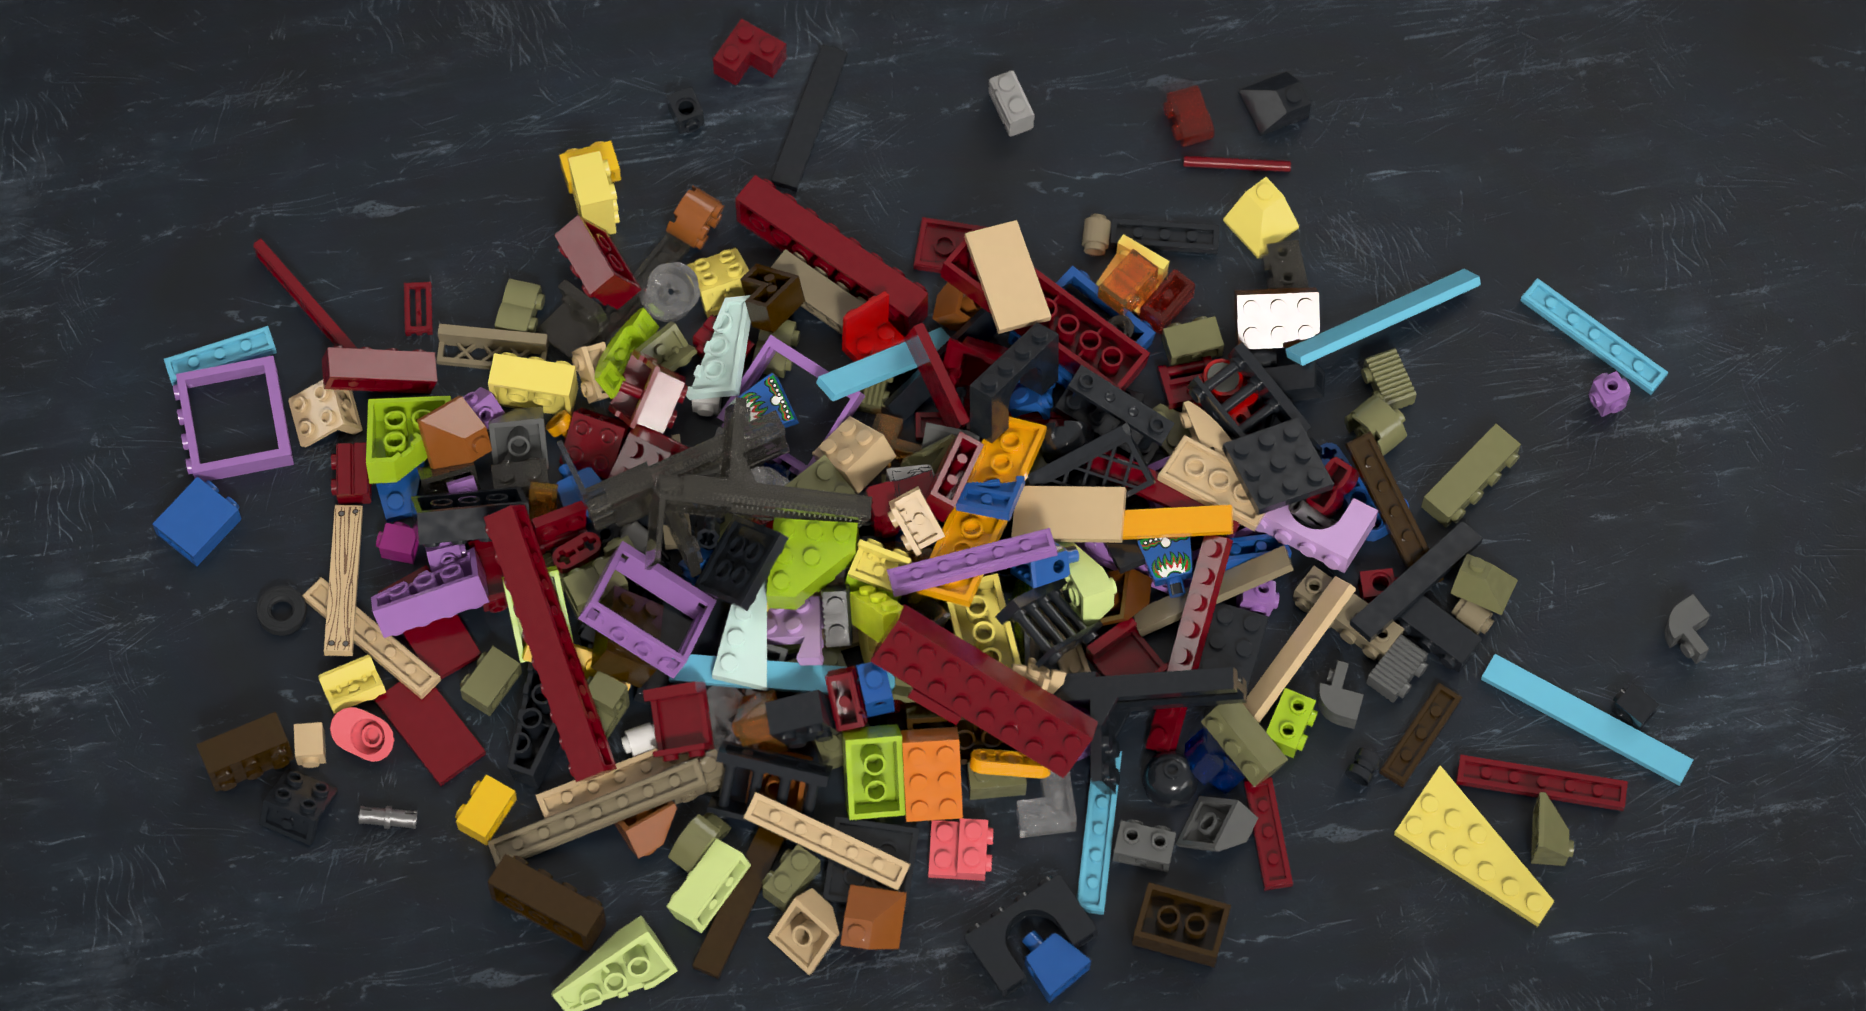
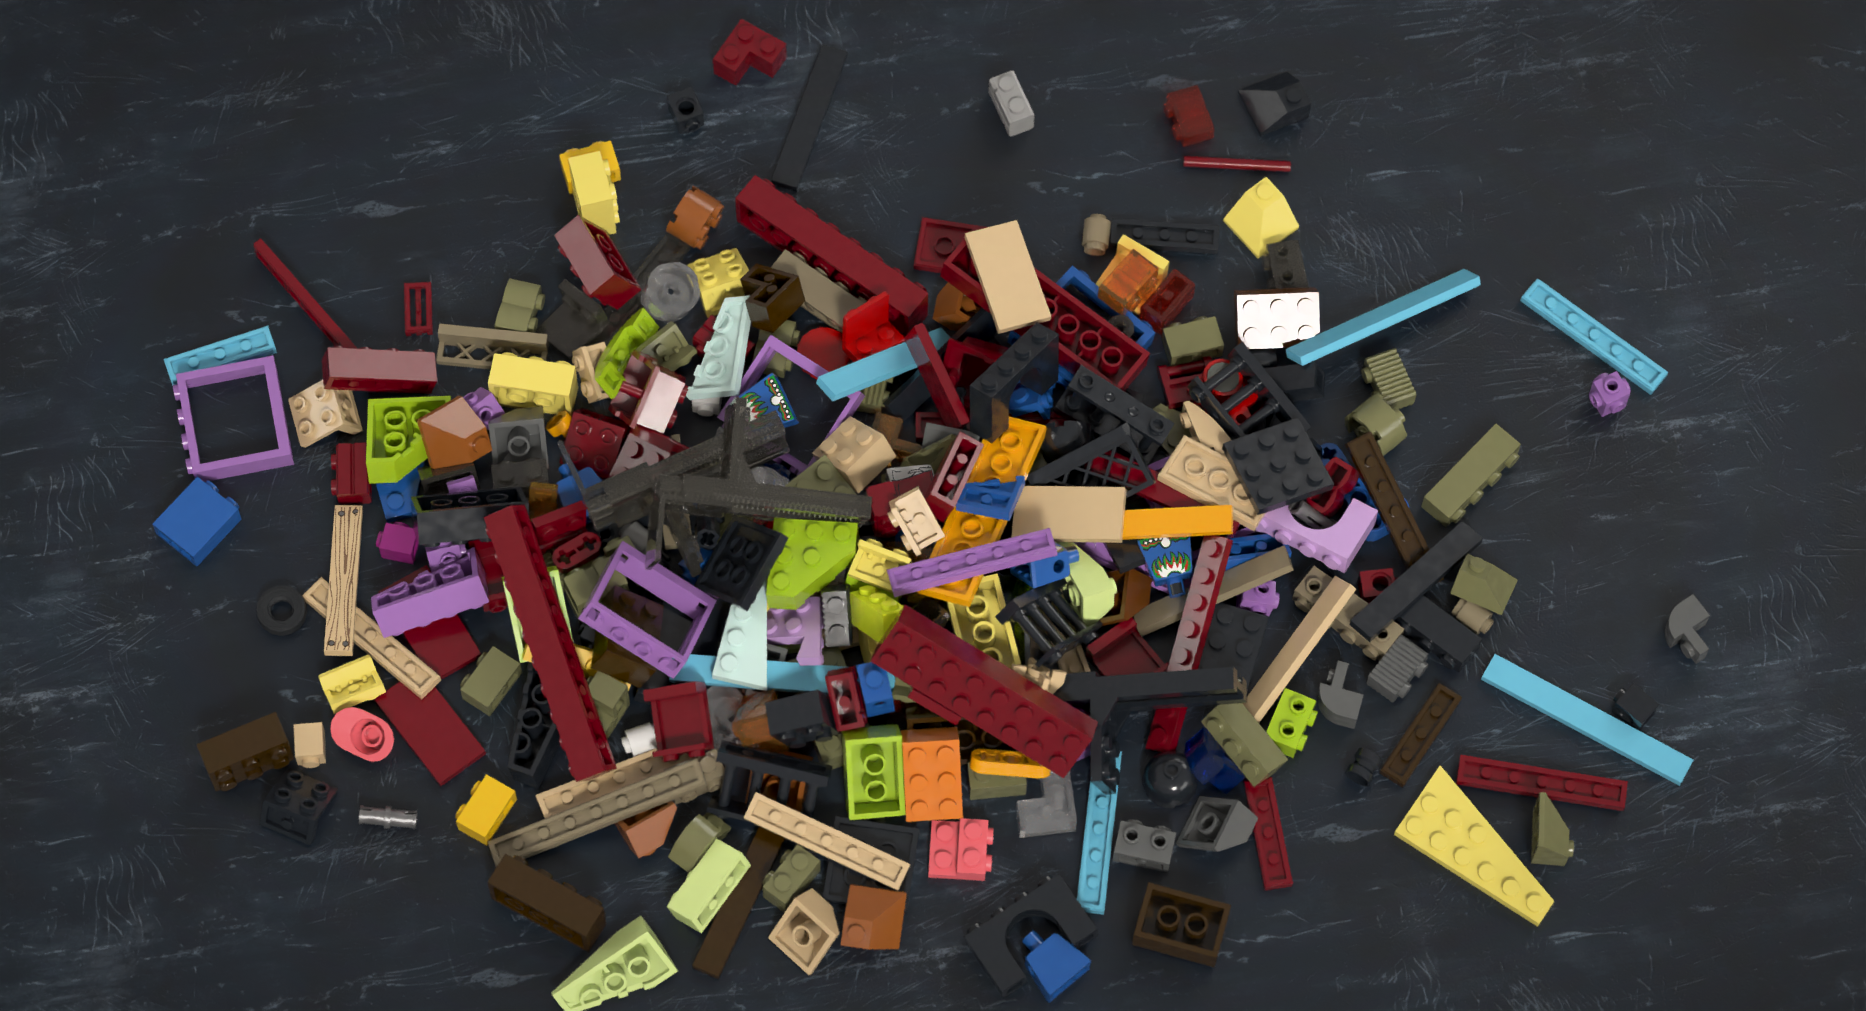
none -> red tile [797,327,850,380]

